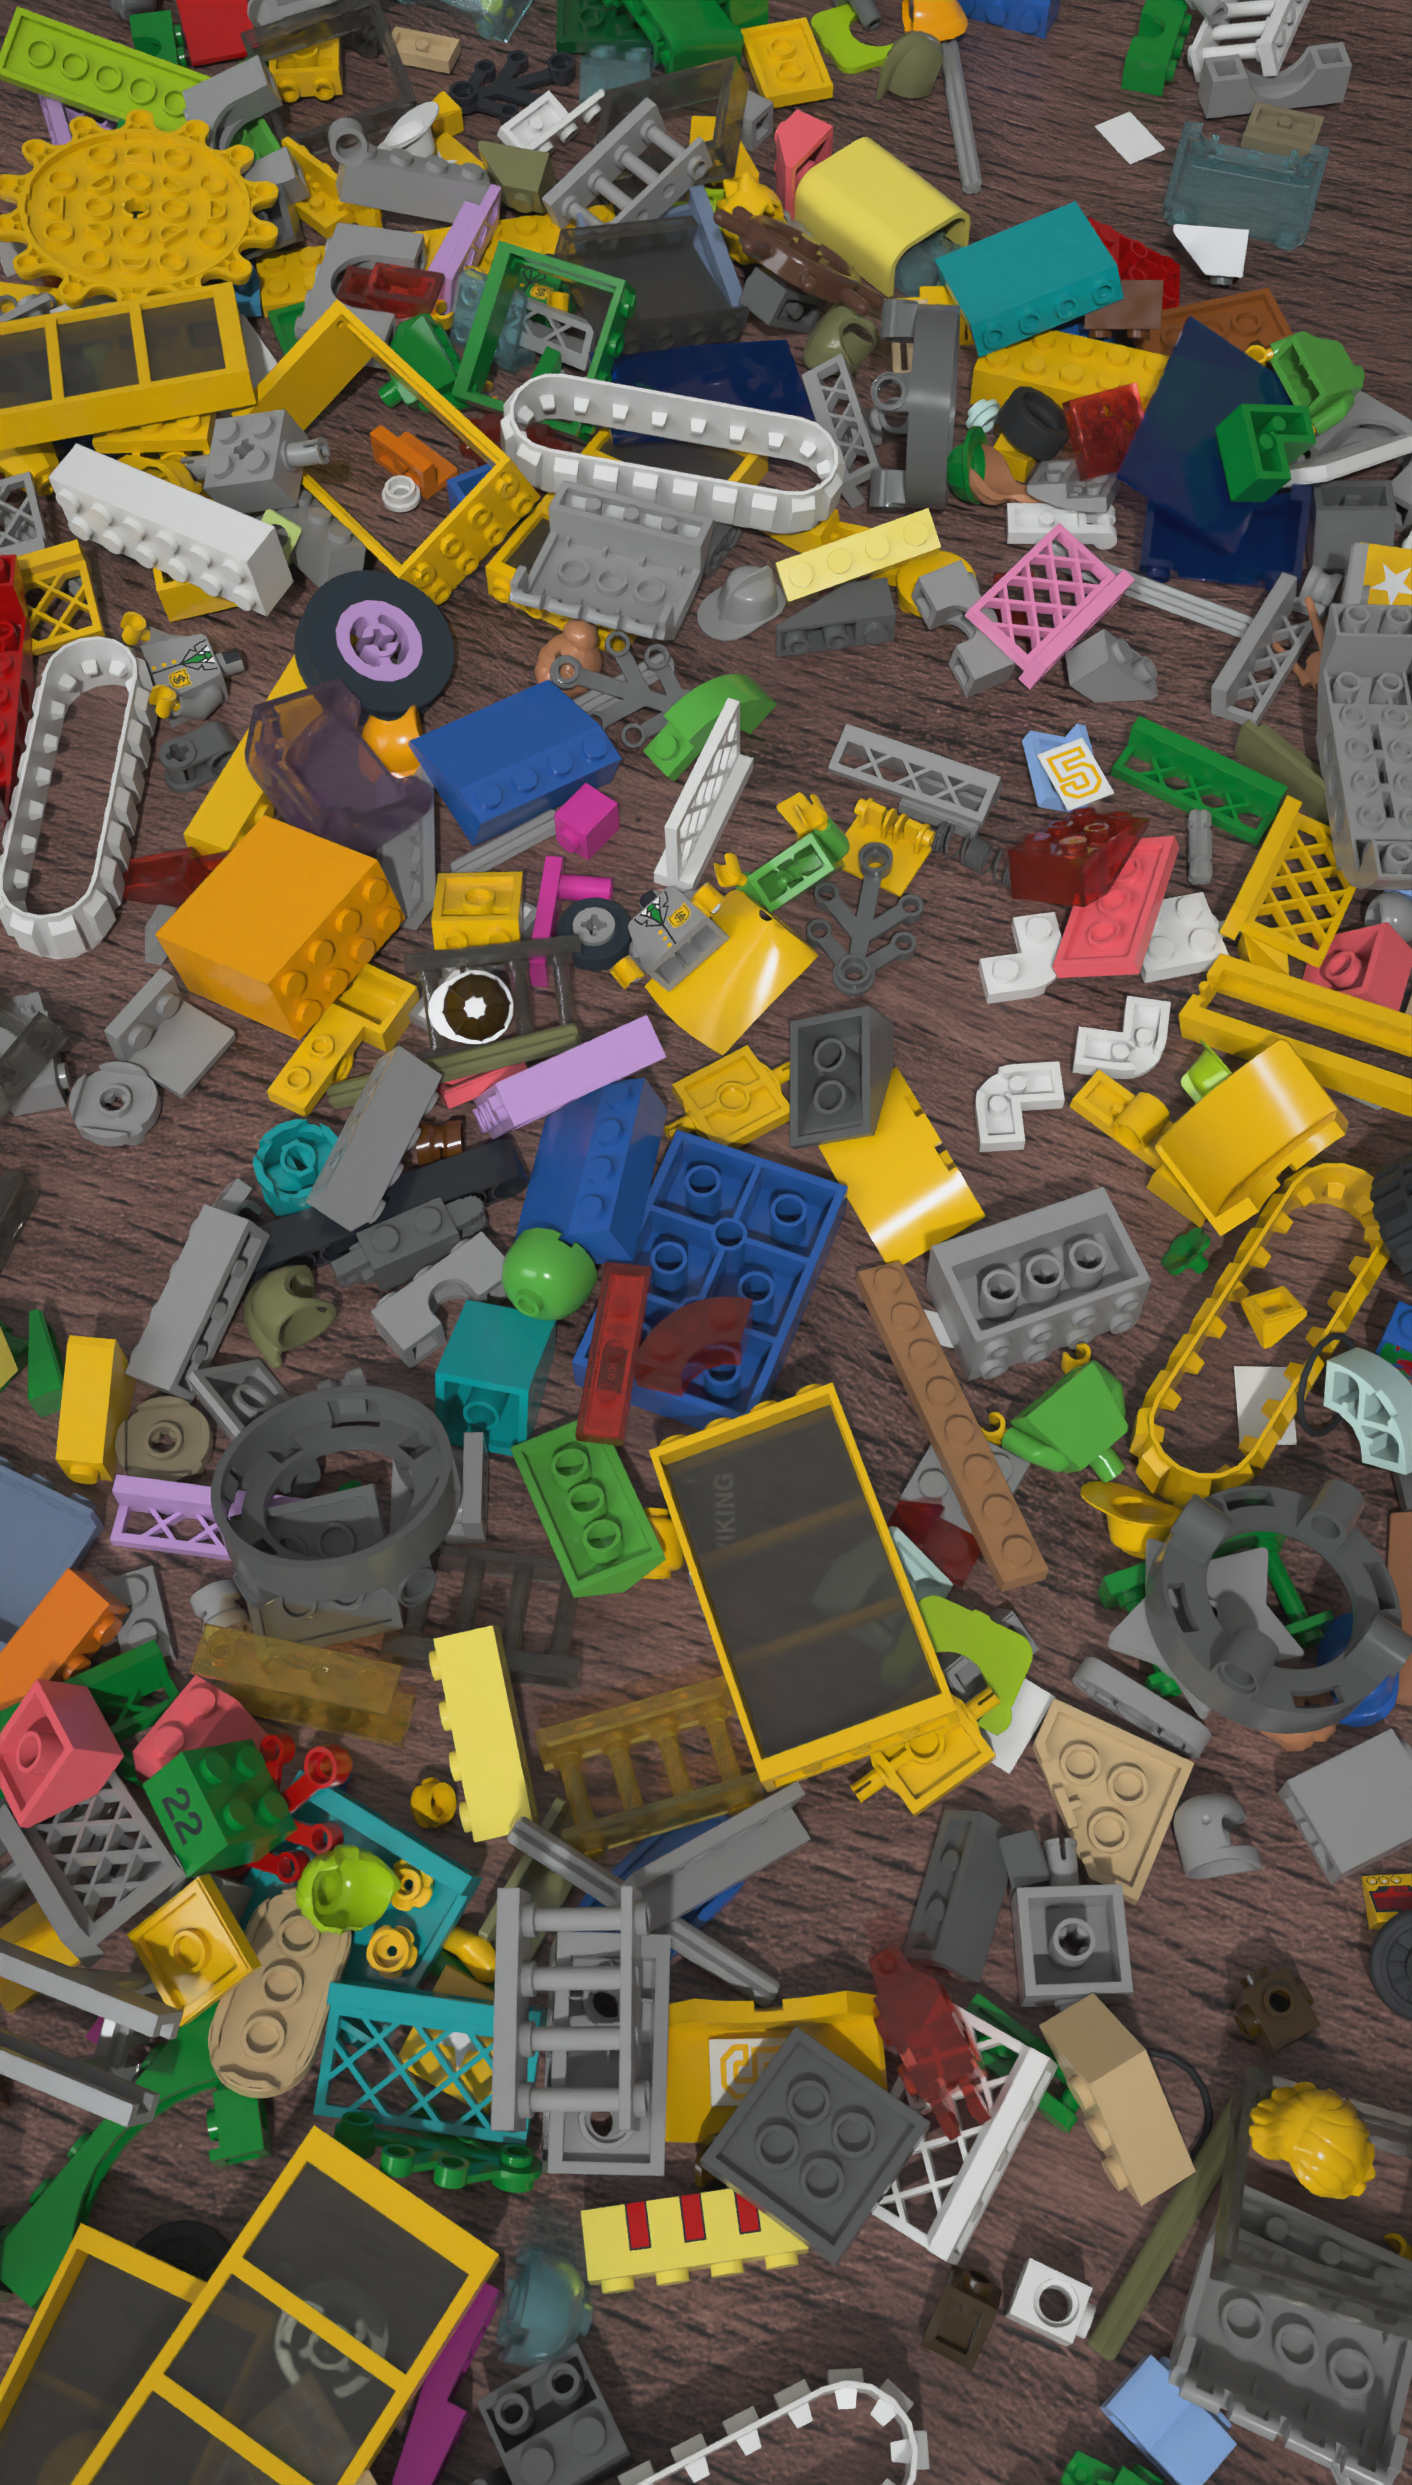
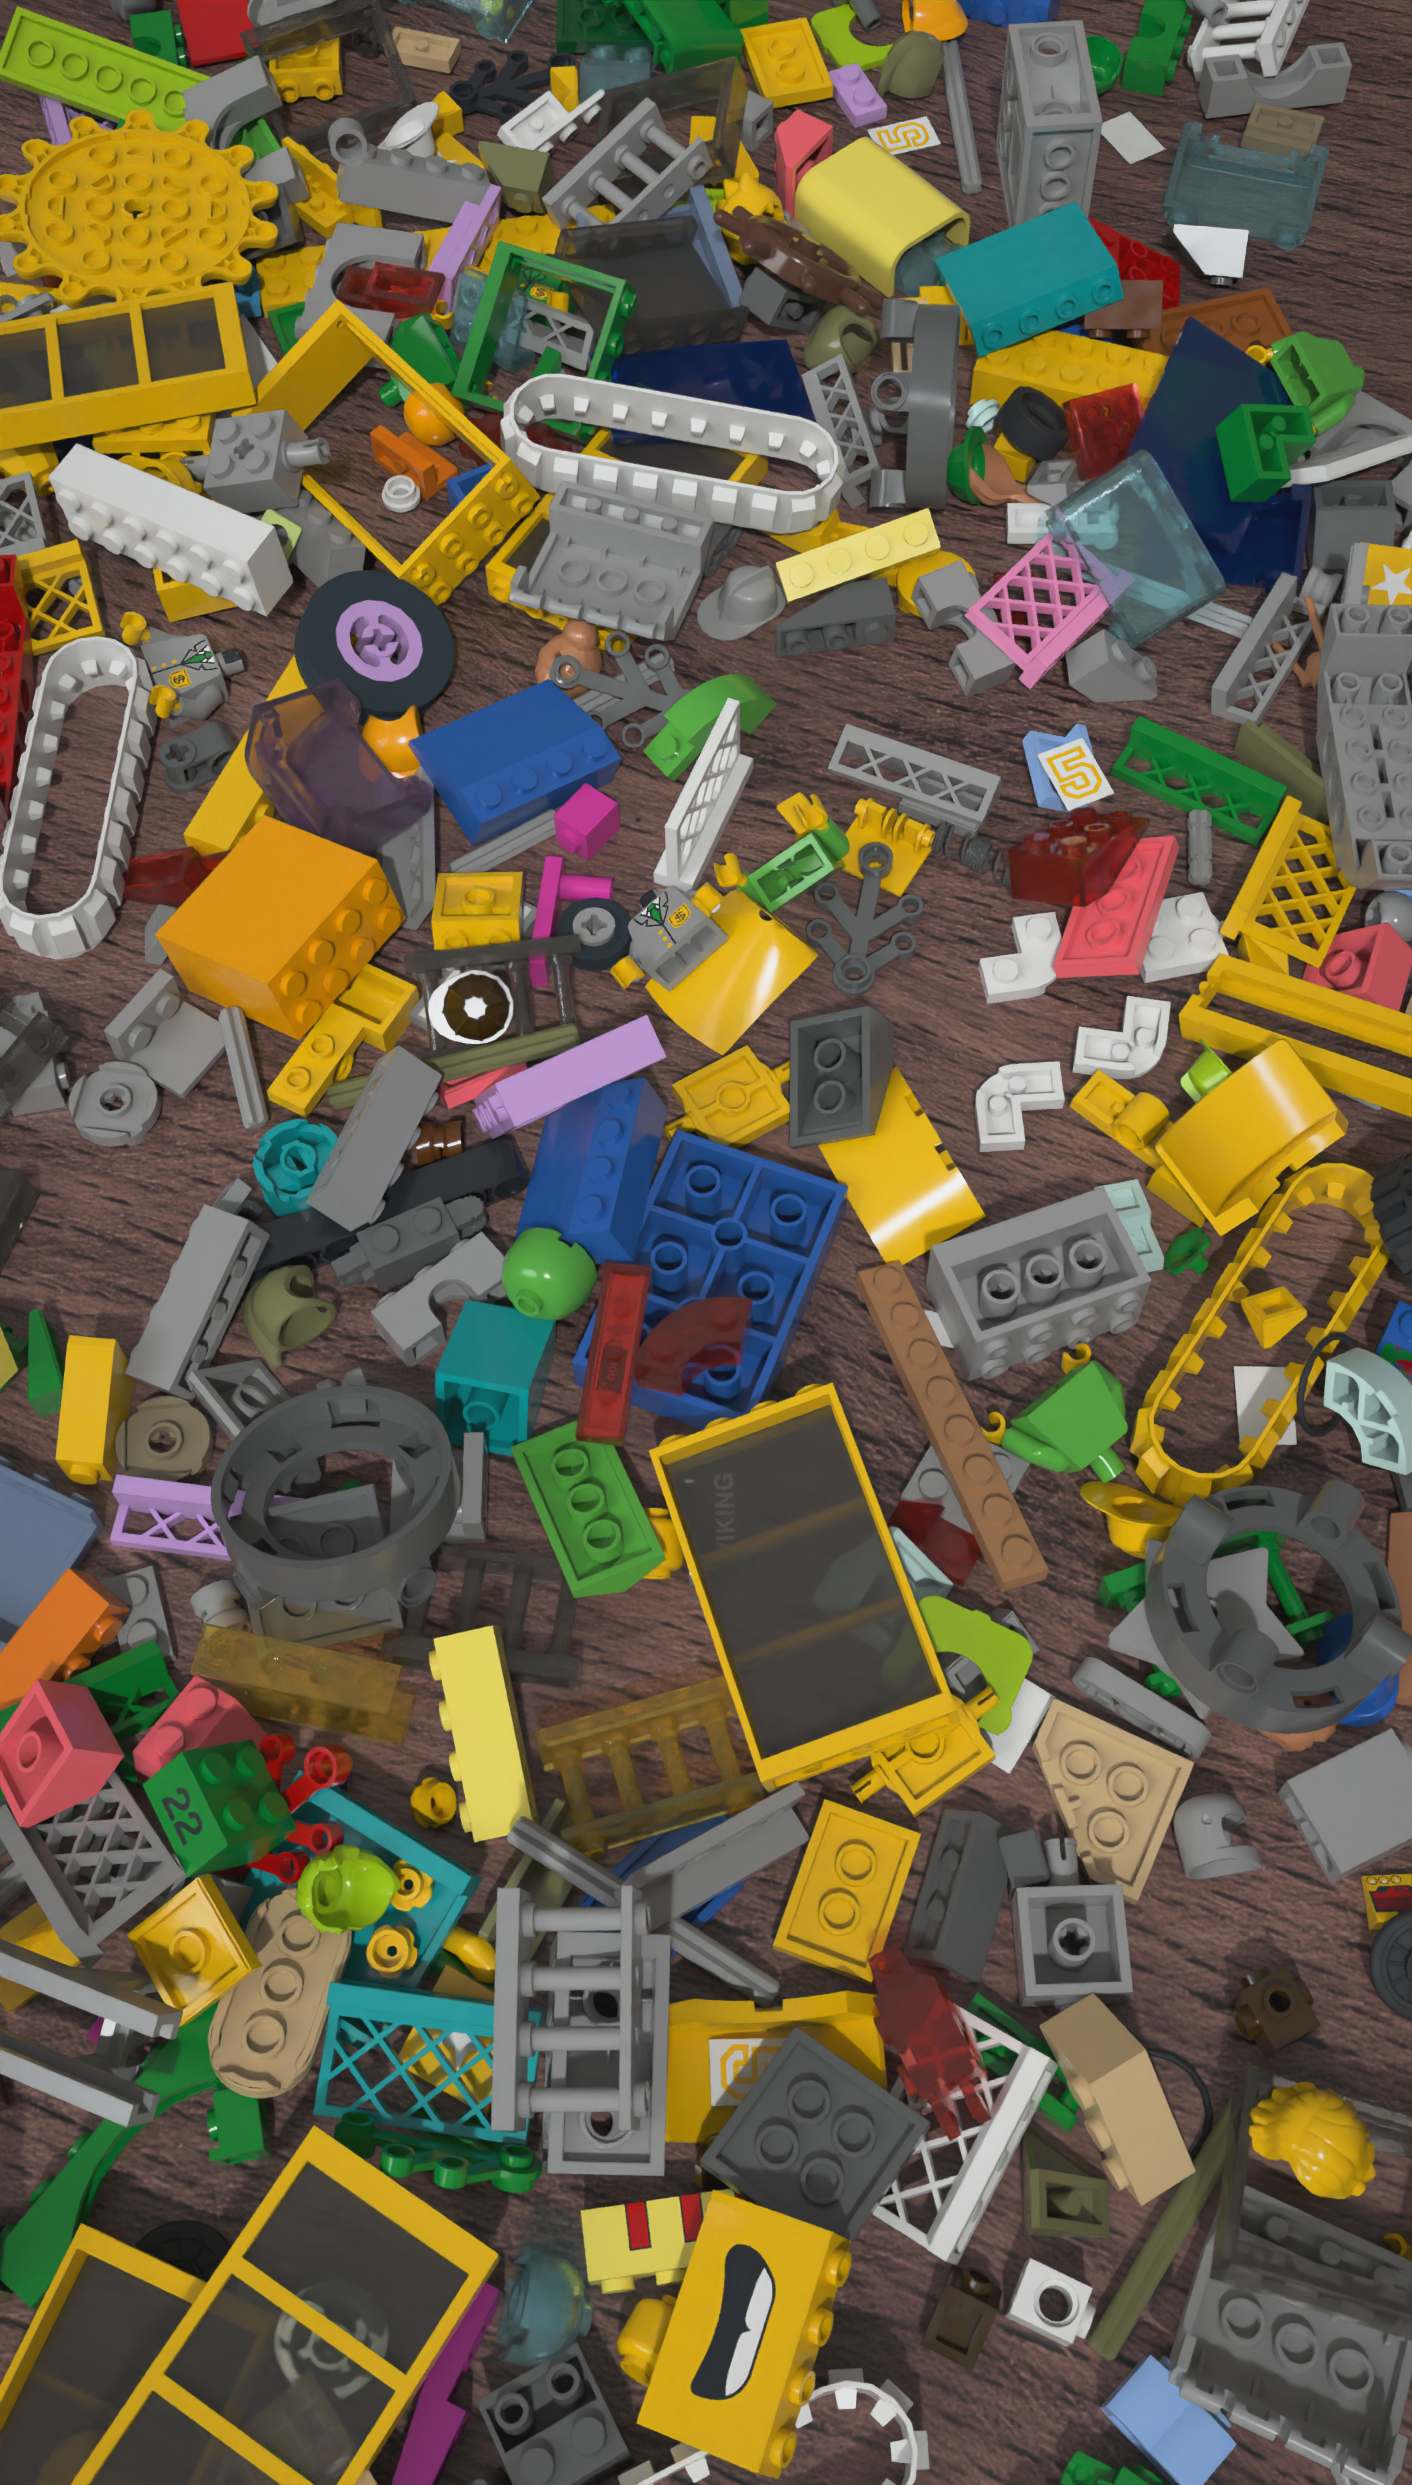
none -> light grey axle [219,1006,269,1130]
none -> light orange hair [404,383,466,447]
none -> yellow slope [550,66,579,113]
none -> yellow head [616,2295,677,2387]
none -> yellow panel [636,2189,852,2479]
none -> yellow plate [773,1799,921,1986]
none -> lavender plate [828,63,887,128]
none -> white sticker [867,116,941,155]
none -> light grey piece [995,20,1103,228]
none -> olive slope [1021,2127,1110,2238]
none -> clear light blue windscreen [1045,449,1226,649]
none -> green hair [1086,35,1124,95]
none -> light aqua slope [1094,1179,1164,1272]

